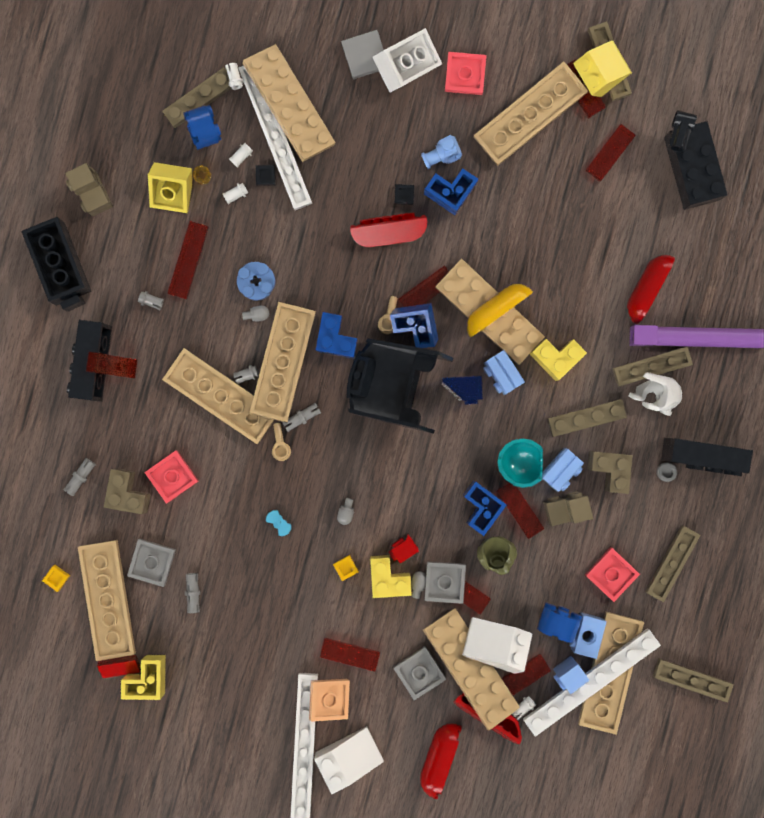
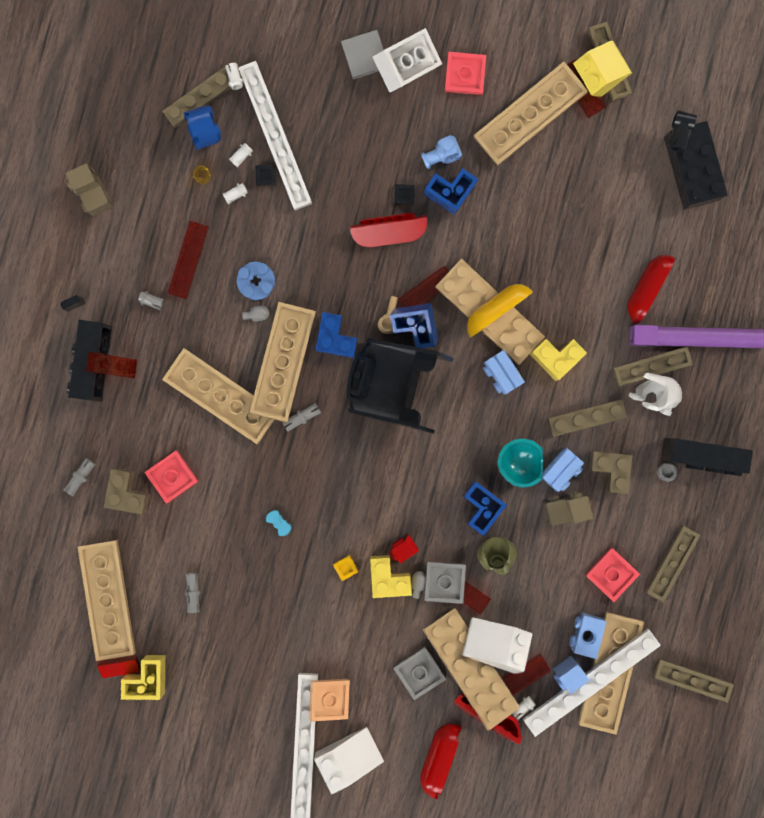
black brick [21,217,92,306] -> none
yellow tile [42,565,70,592] -> none
light grey tile [127,539,176,587] -> none
light yellow slope [148,162,192,213] -> none
light grey pin [233,365,259,384] -> none
tan plate [242,44,336,162] -> none
tan plate [272,423,291,461] -> none
clear red tile [320,638,380,672] -> none
light grey cylinder [337,498,354,525] -> none
clear blue slope [440,376,483,405] -> none
clear red tile [497,482,544,539] -> none
blue brick [537,603,583,643] -> none
clear red tile [585,124,636,182] -> none

